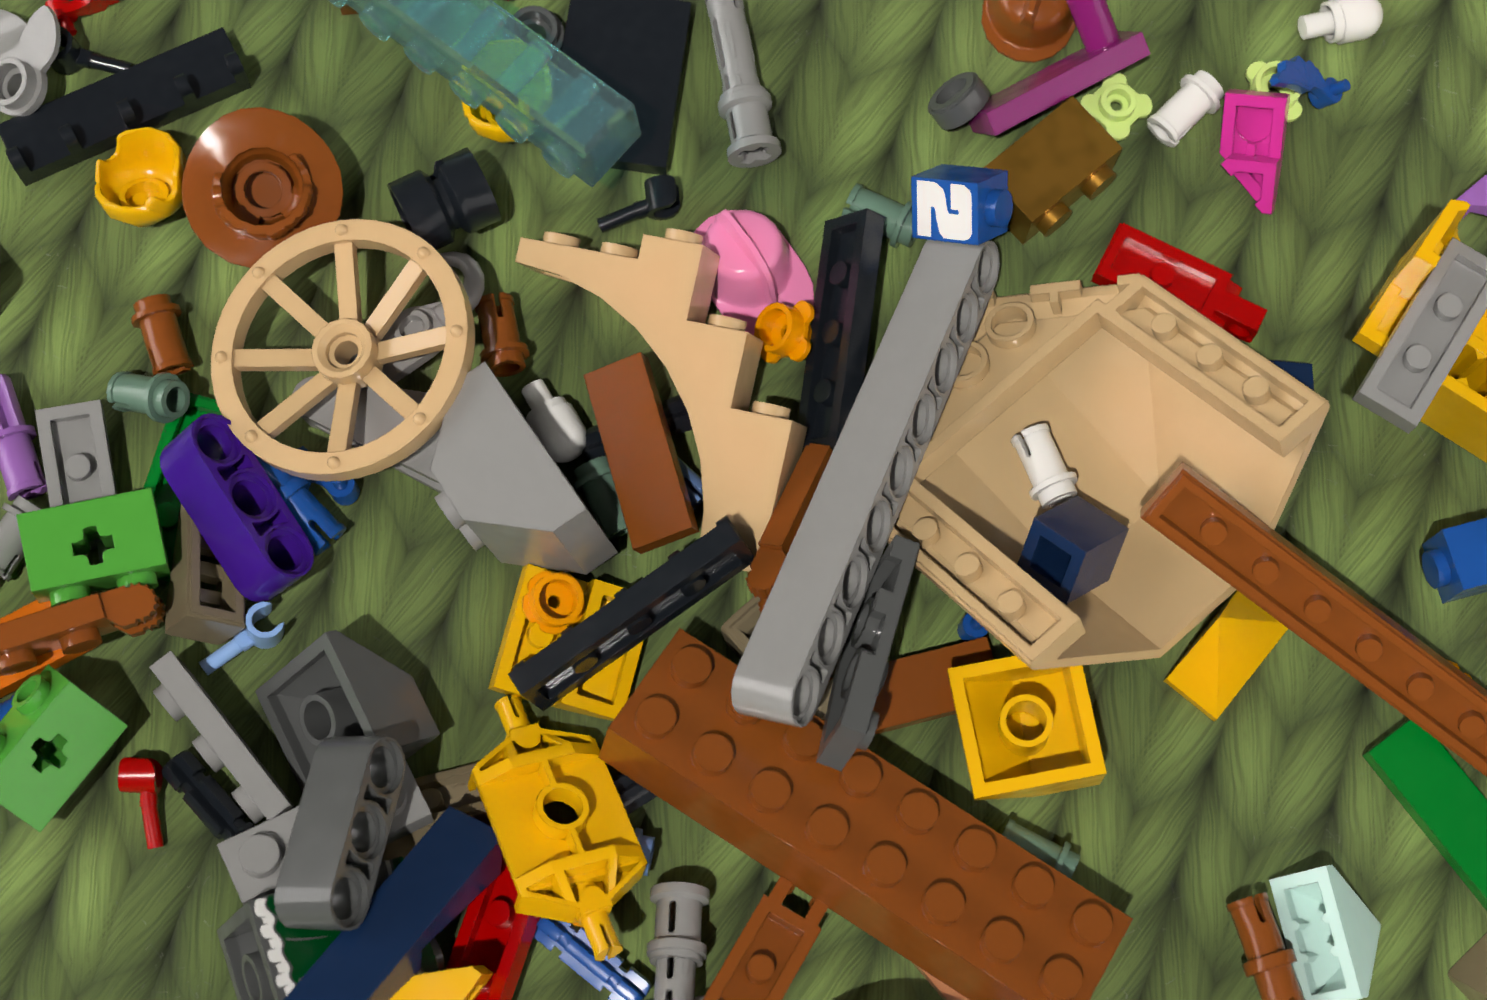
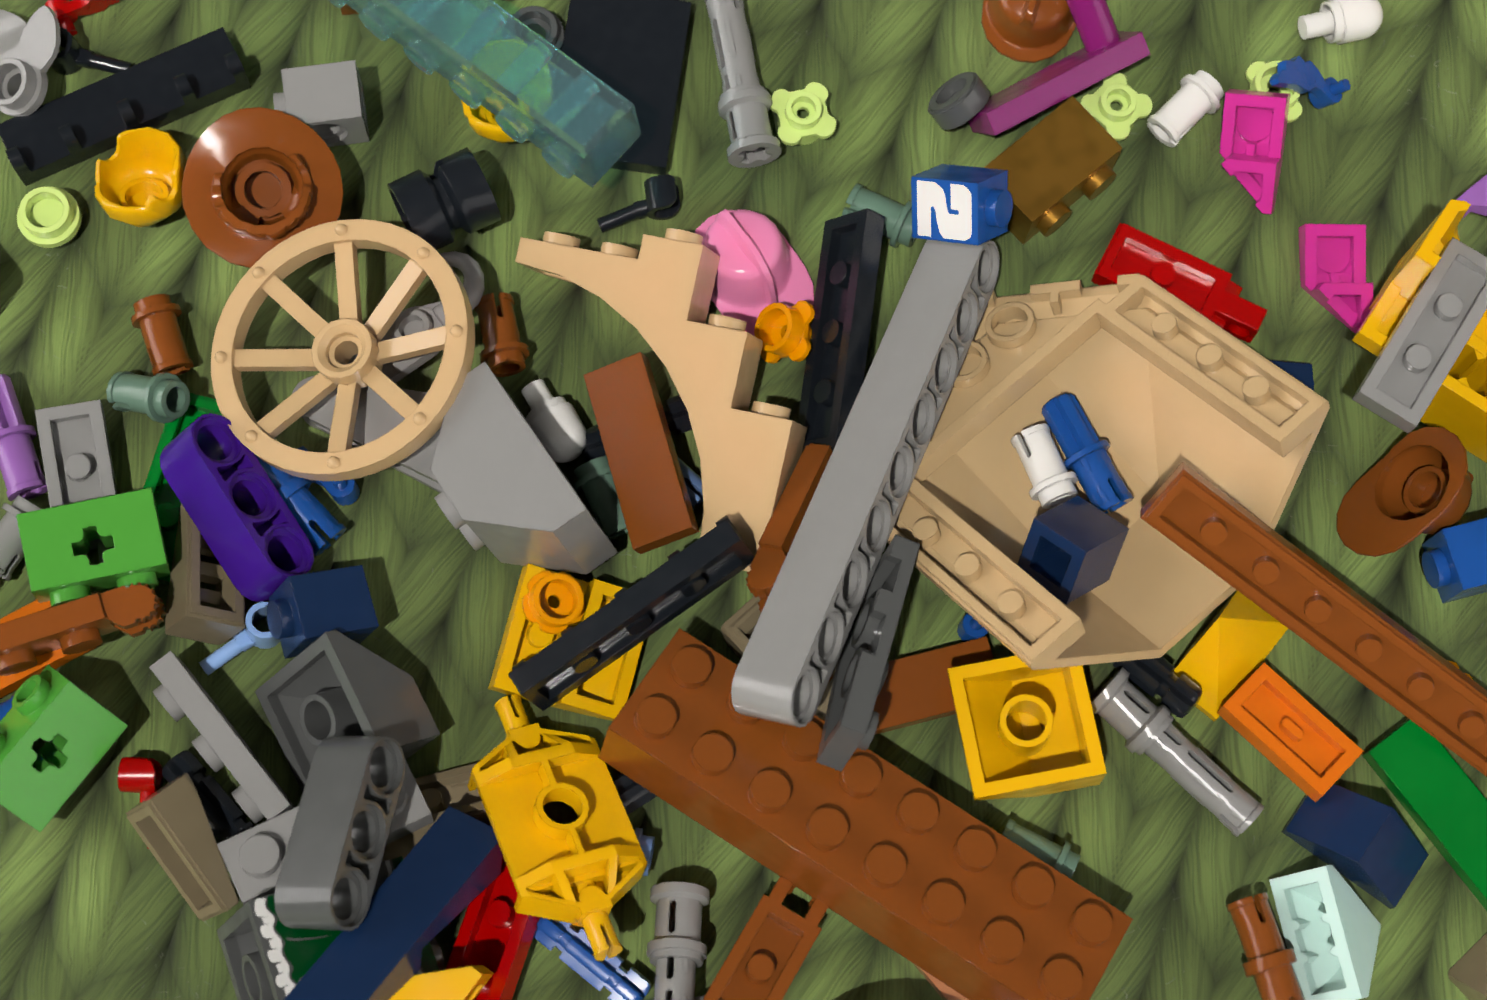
none -> yellowish green plate [17,186,82,248]
none -> dark tan slope [126,773,239,921]
none -> dark blue brick [267,565,379,659]
none -> light grey brick [273,60,370,147]
none -> yellowish green plate [771,82,836,146]
none -> blue axle [1042,393,1134,514]
none -> light grey pin [1090,667,1265,837]
none -> black axle [1113,657,1202,718]
none -> orange plate [1217,662,1364,803]
none -> dark blue slope [1282,784,1429,909]
none -> dark pink slope [1299,224,1373,334]
none -> dark orange piece [1337,427,1474,557]

